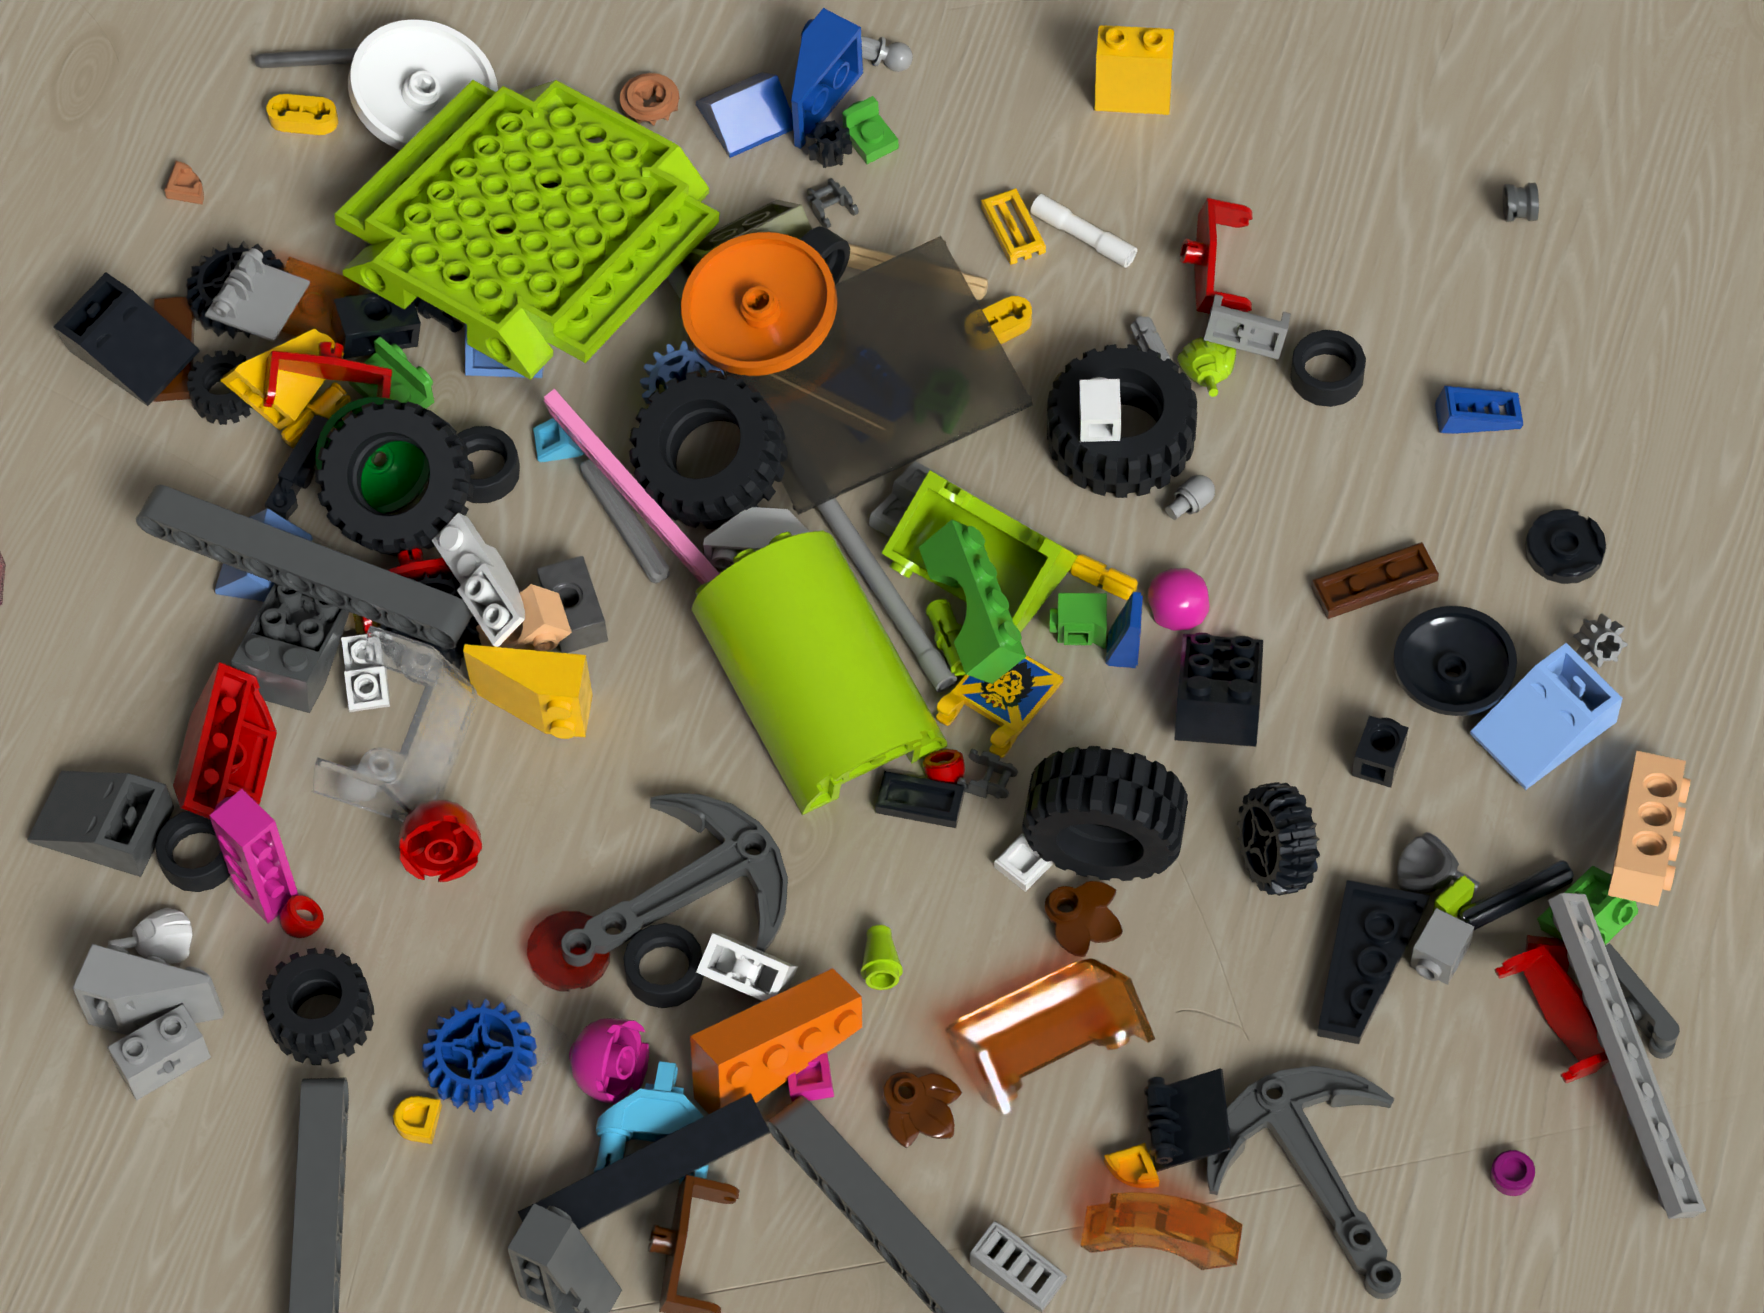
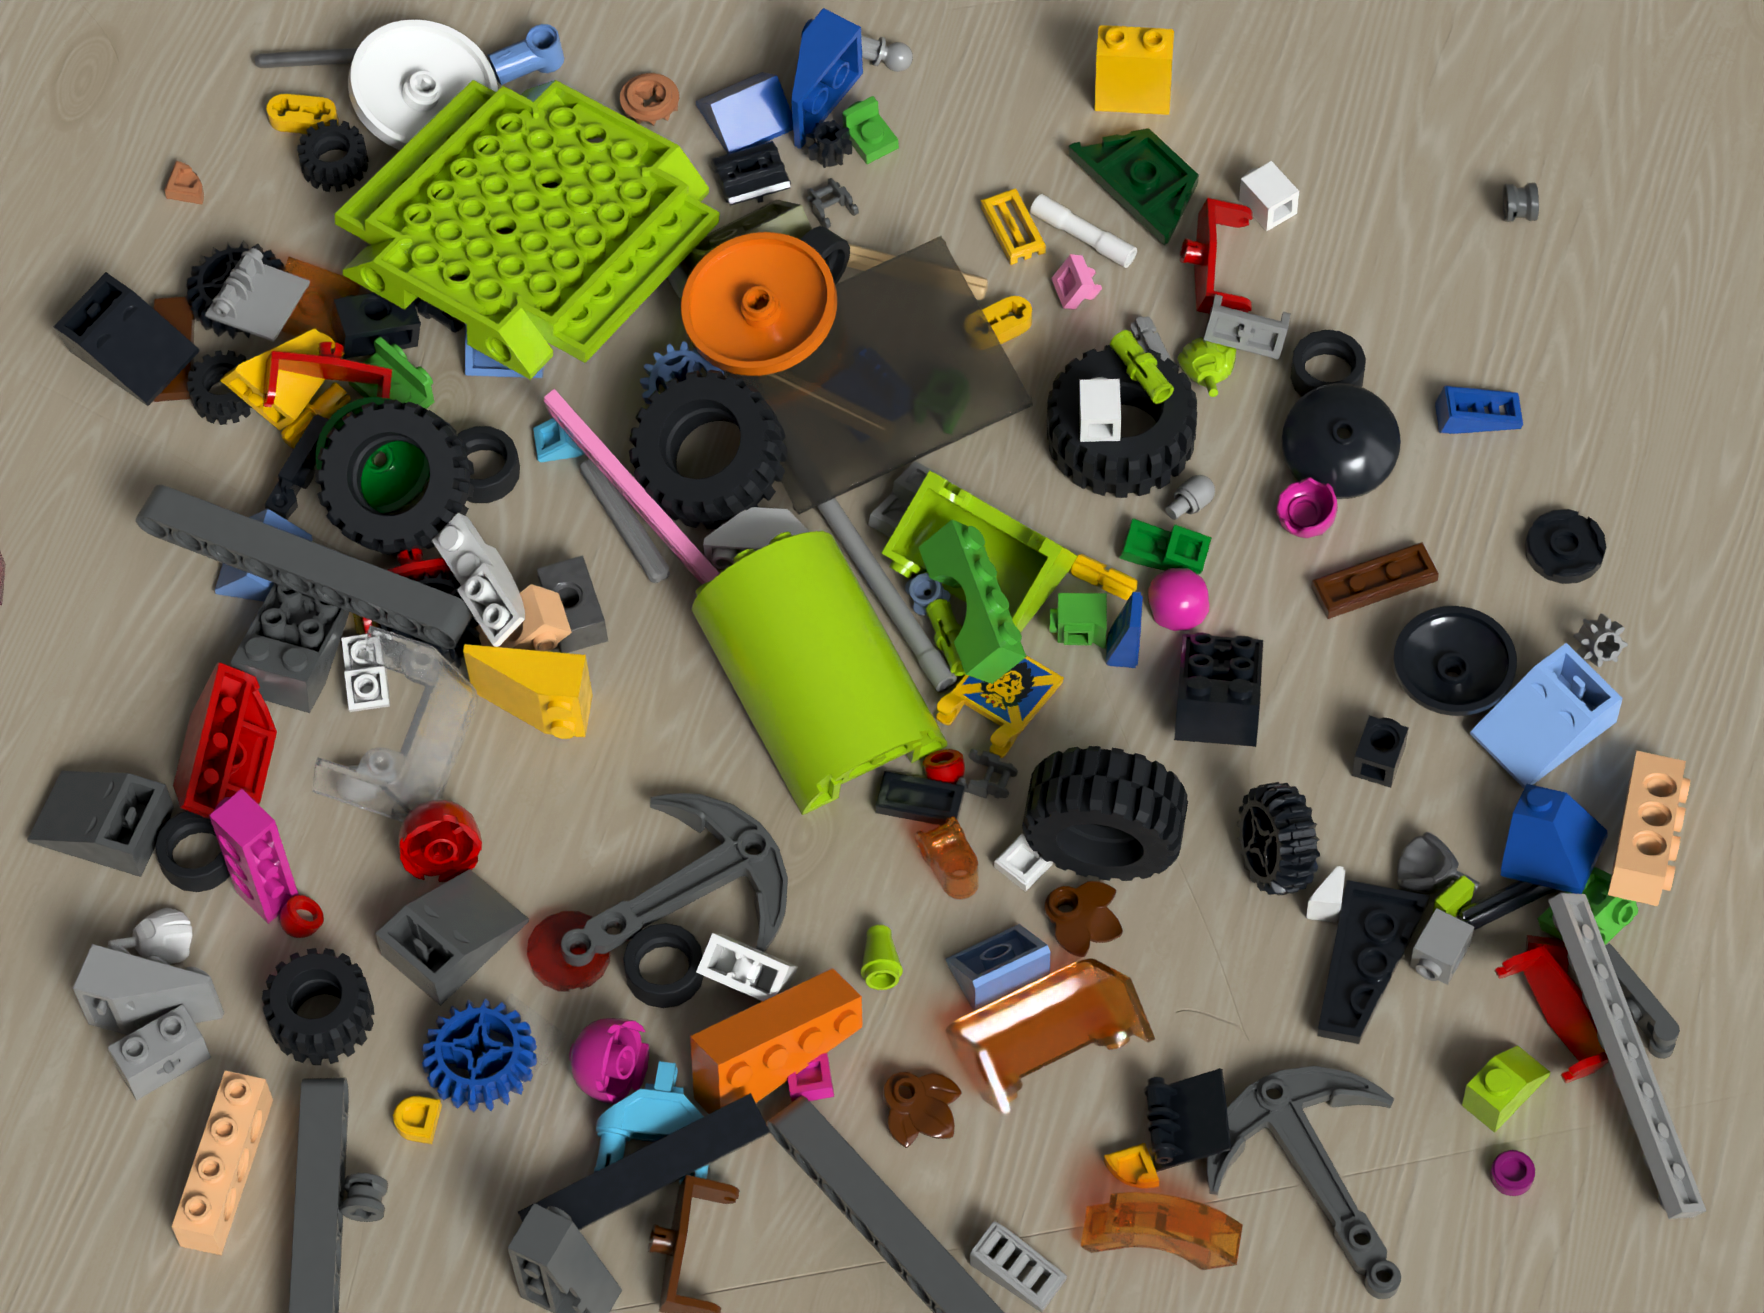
none -> light nougat brick [172,1071,273,1255]
none -> black tyre [297,120,369,192]
none -> dark grey wheel [341,1173,388,1222]
none -> dark grey slope [375,869,529,1006]
none -> medium blue piece [487,24,565,85]
none -> black piece [711,141,791,206]
none -> sand blue plate [905,573,951,615]
none -> clear orange piece [915,816,979,899]
none -> medium blue slope [945,924,1051,1014]
none -> bright pink tile [1051,254,1102,310]
none -> dark green wing [1069,128,1199,245]
none -> lime pin [1110,330,1174,404]
none -> green slope [1119,519,1212,574]
none -> white brick [1239,161,1299,232]
none -> dark pink hair [1276,477,1338,538]
none -> black dish [1281,383,1401,499]
none -> white slope [1306,866,1345,923]
none -> lime slope [1462,1045,1551,1133]
none -> blue slope [1501,784,1608,894]

